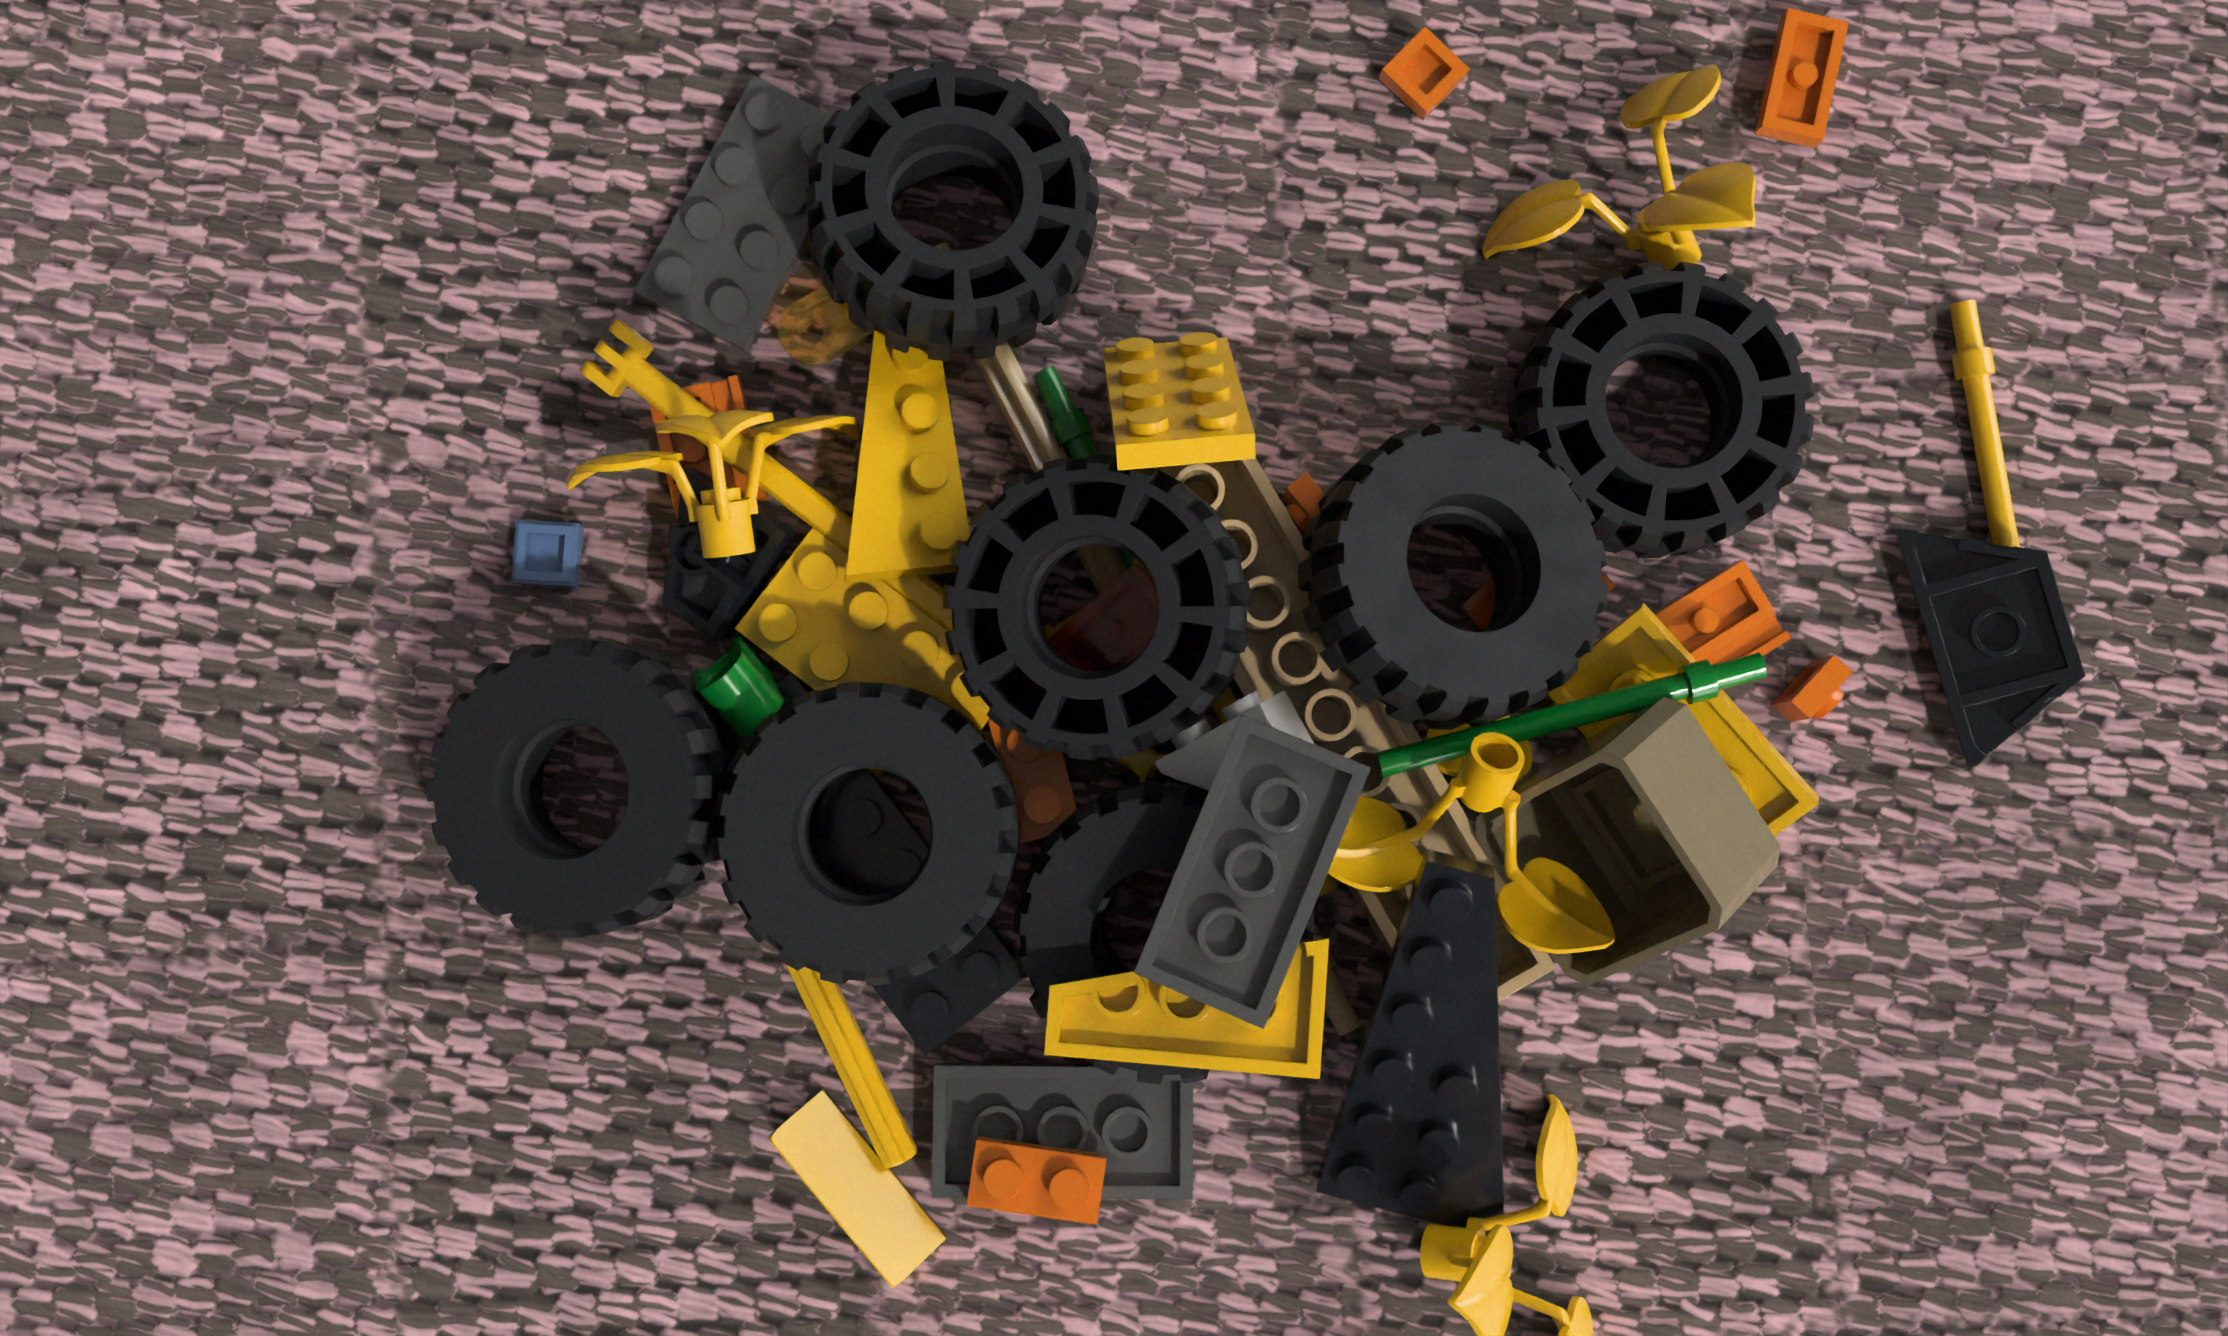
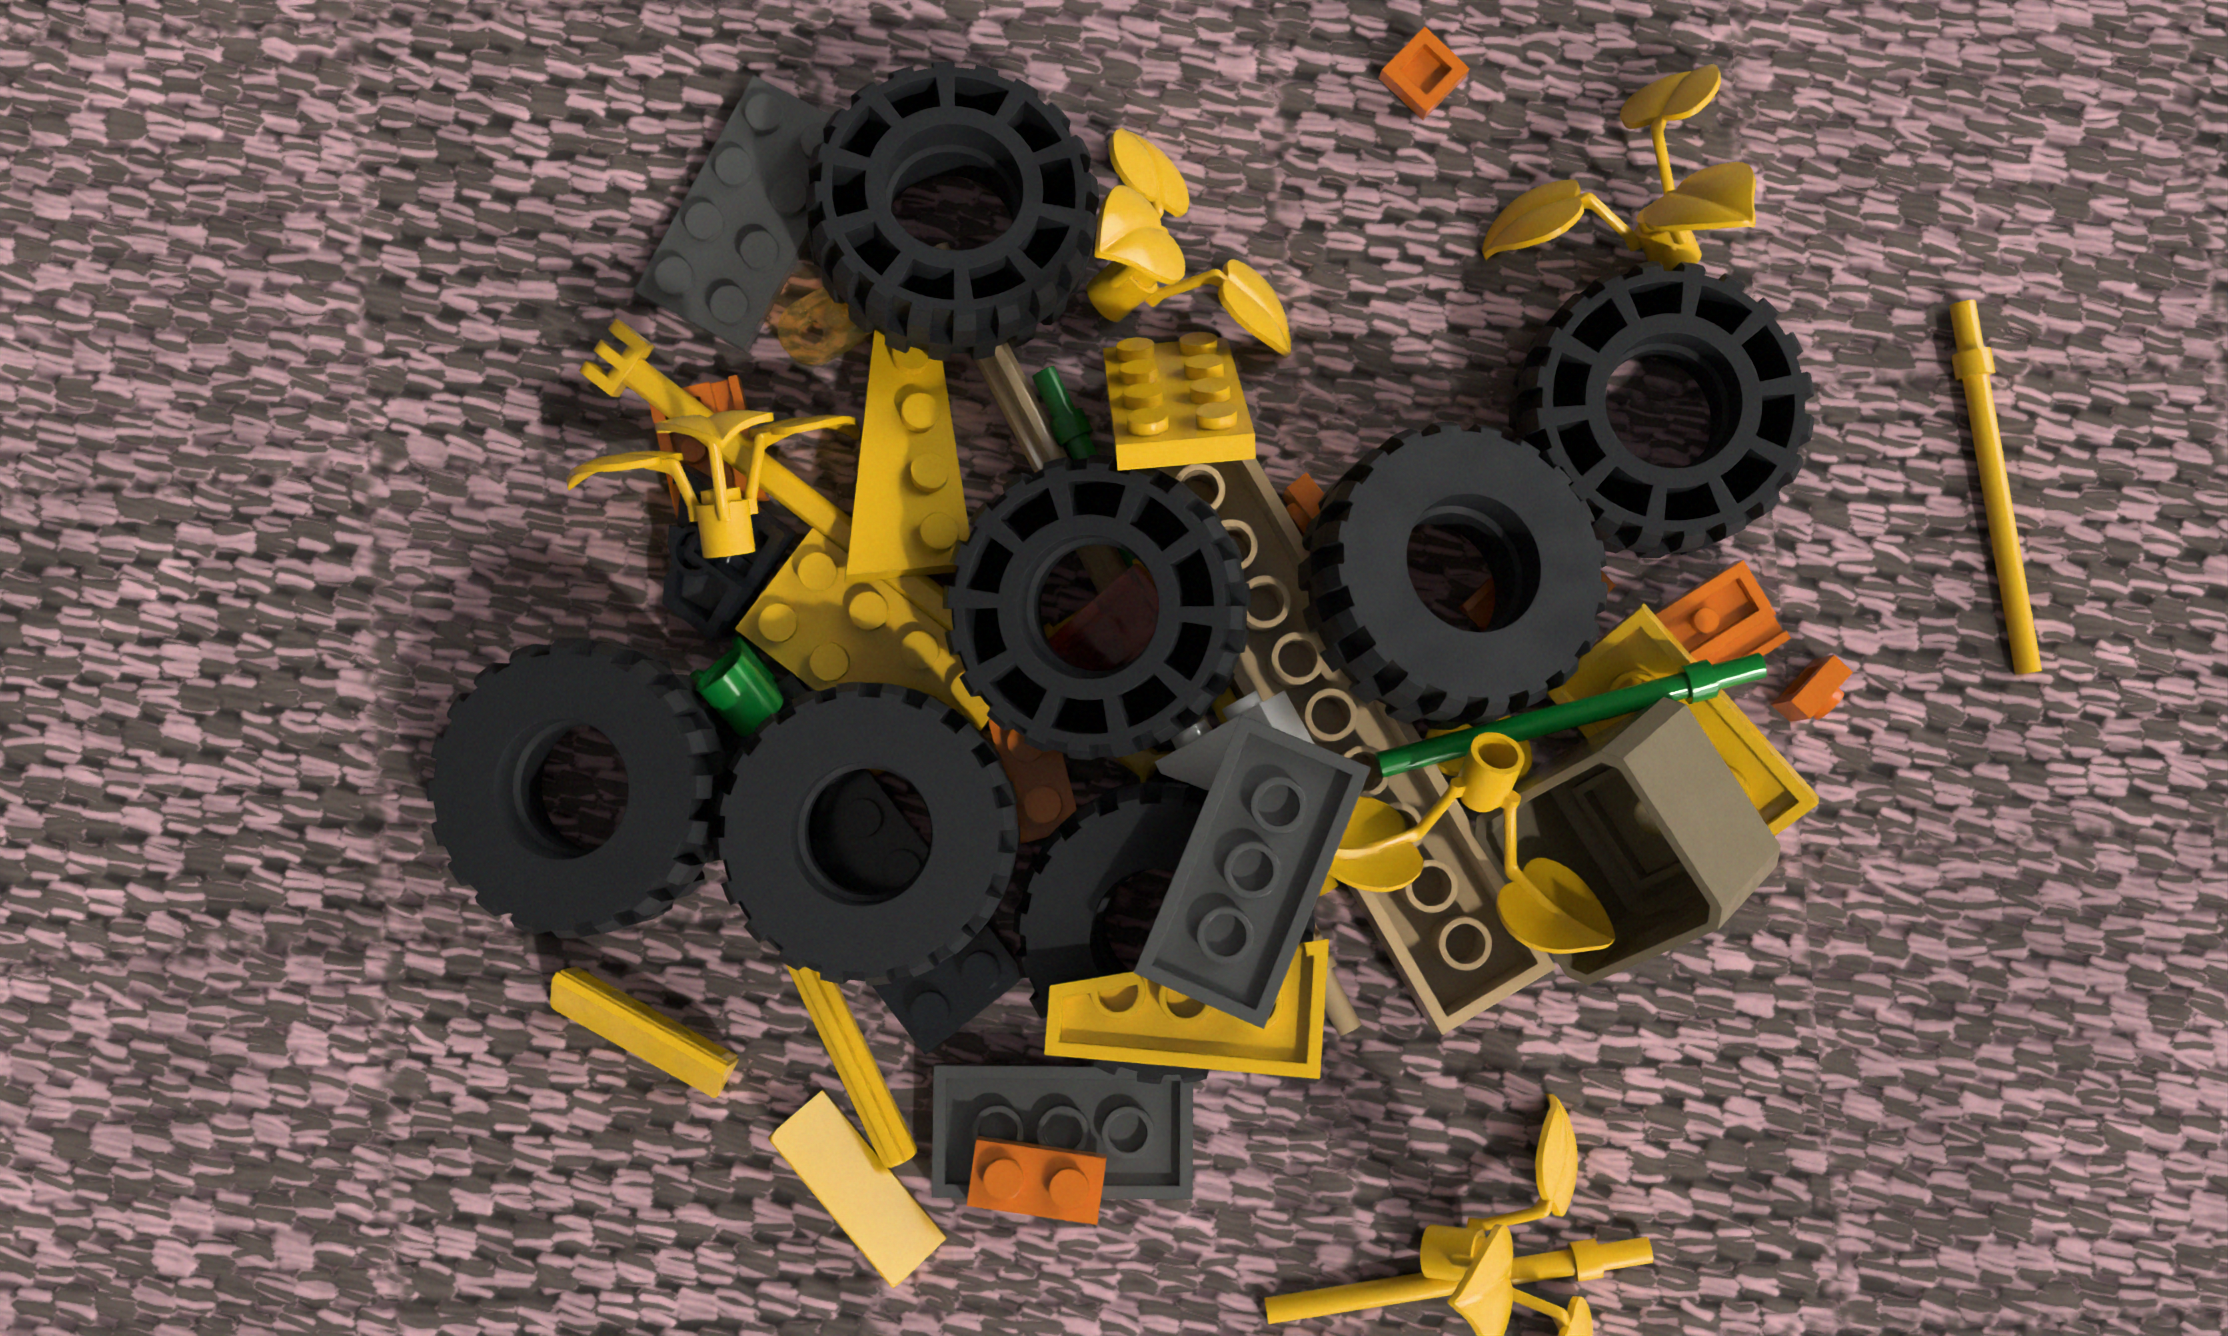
medium blue tile [511,520,584,588] -> none
black wing [1317,849,1504,1237] -> none
orange plate [1754,8,1849,148] -> none
black wing [1896,529,2086,768] -> none
none -> yellow slope [550,966,739,1098]
none -> yellow plant [1086,127,1291,359]
none -> yellow bar [1264,1237,1653,1324]

